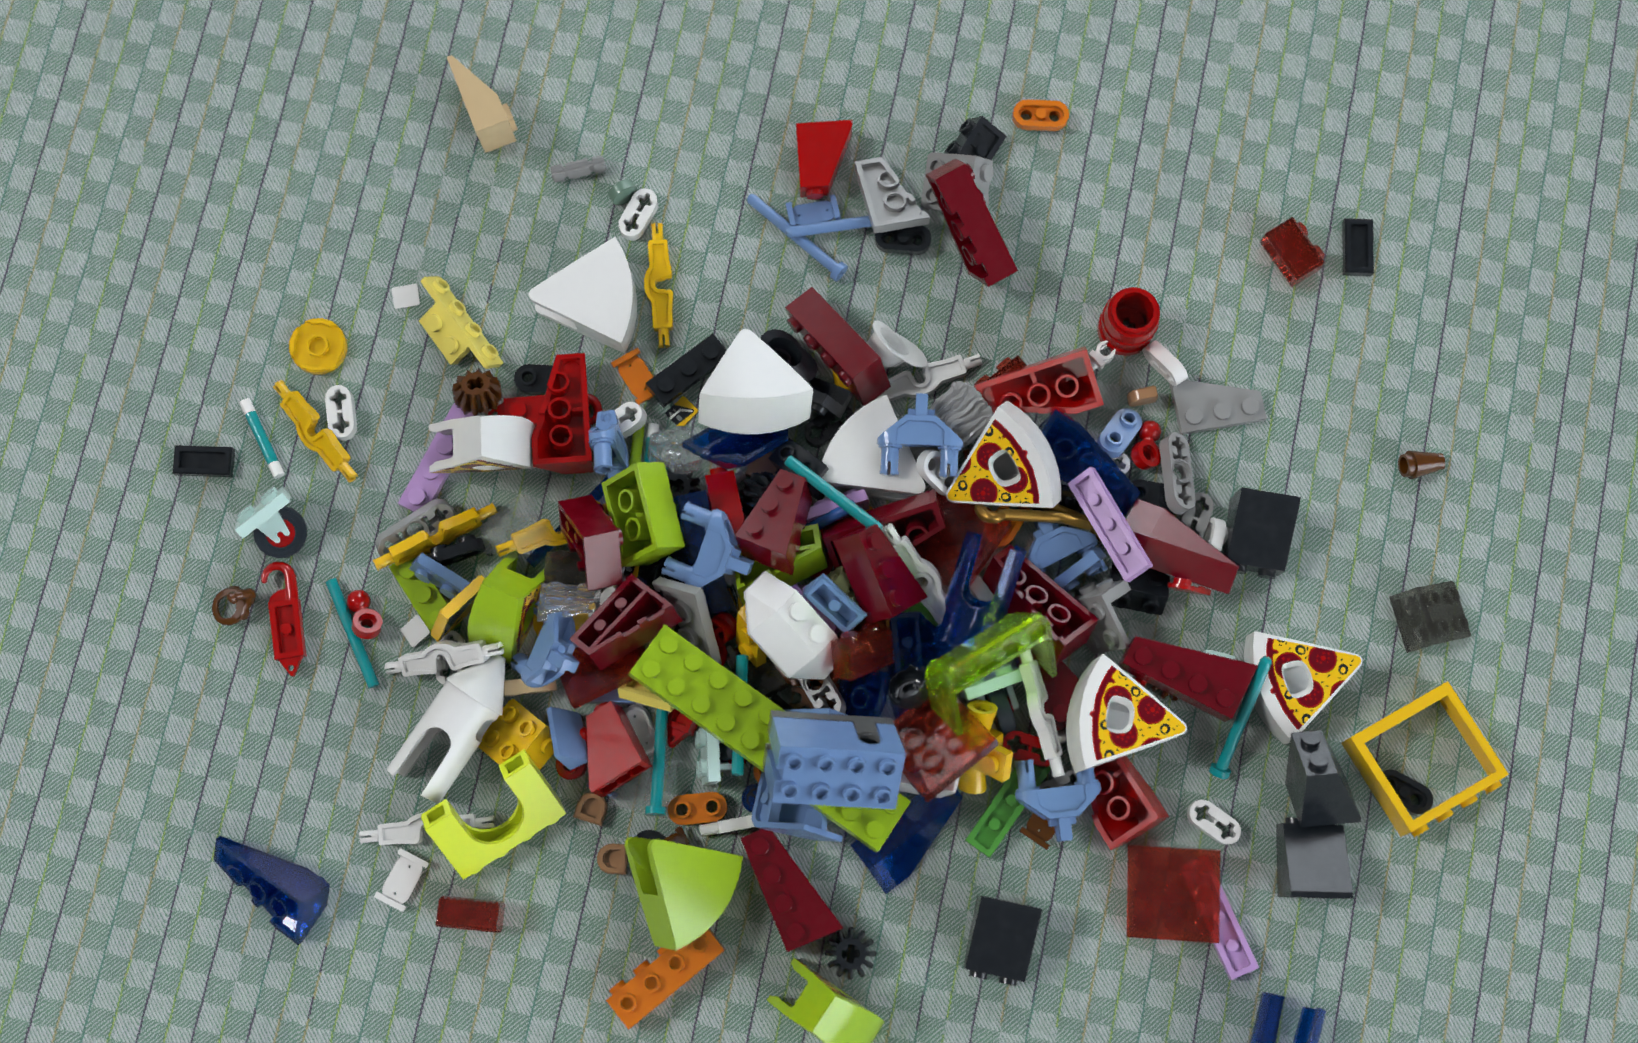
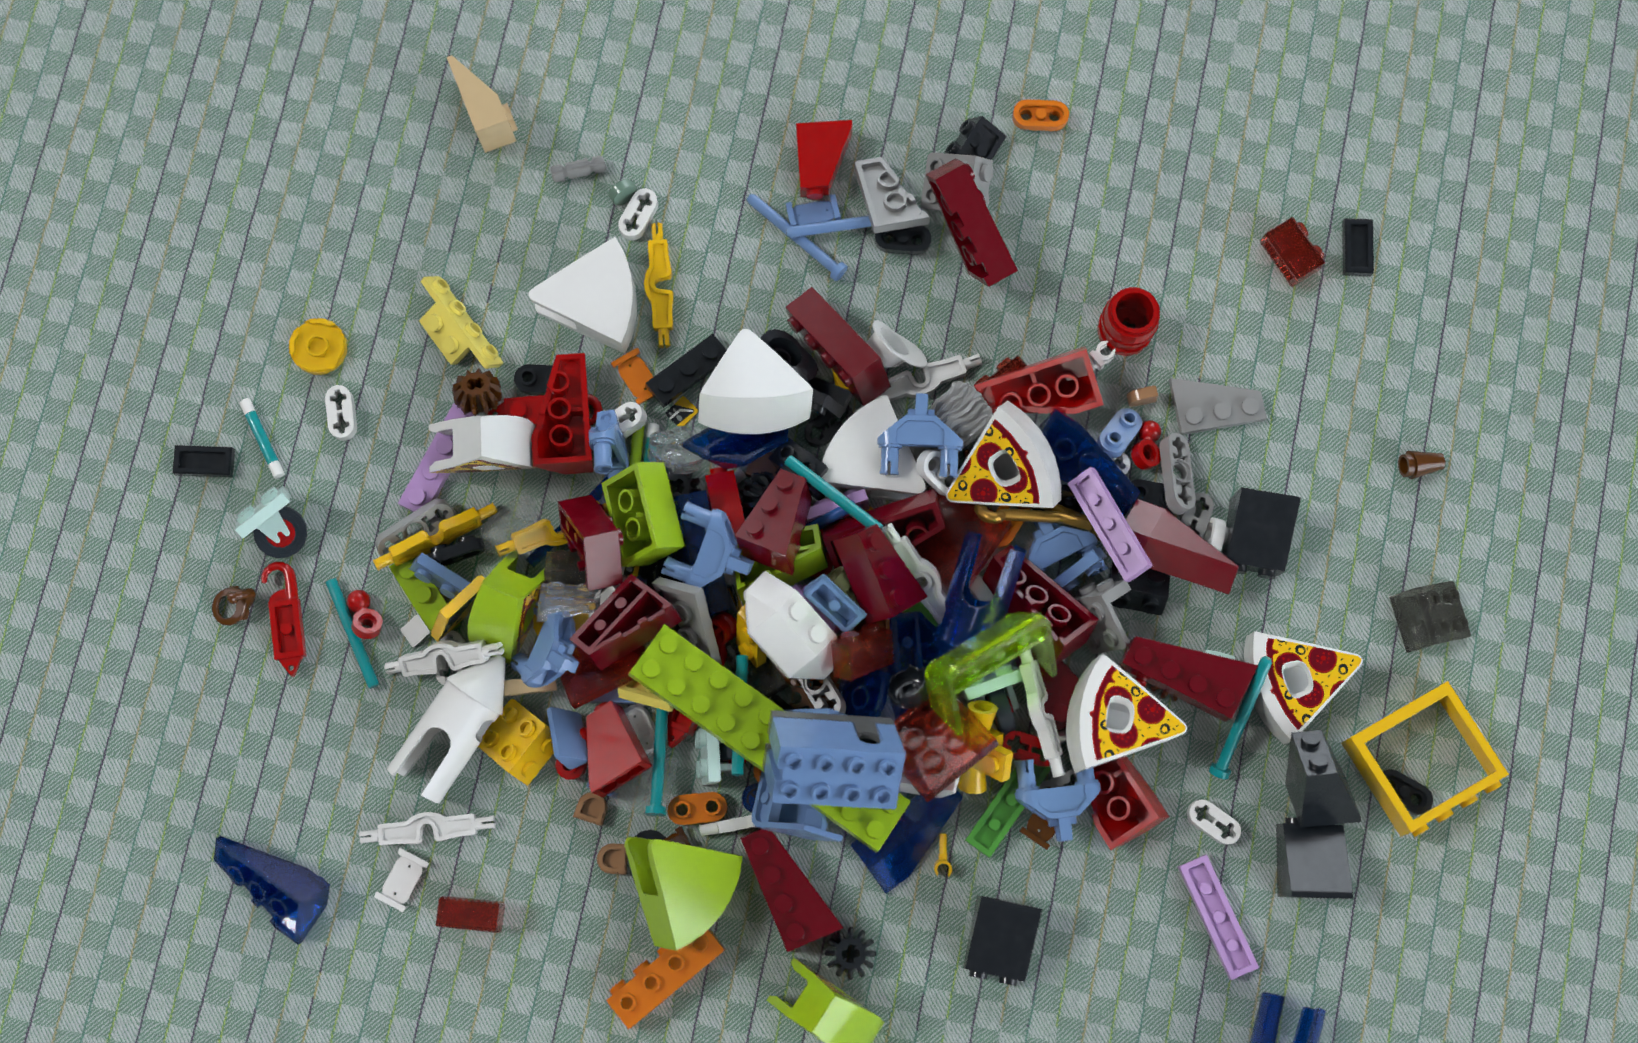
yellow piece [273,380,358,483] -> none
white sticker [392,284,420,309] -> none
neon yellow arch [421,749,566,880] -> none
clear red plate [1126,844,1221,943] -> none
white beam [1142,340,1188,386] -> none
red piece [1168,577,1211,596] -> none
none -> yellow hand [934,834,952,877]

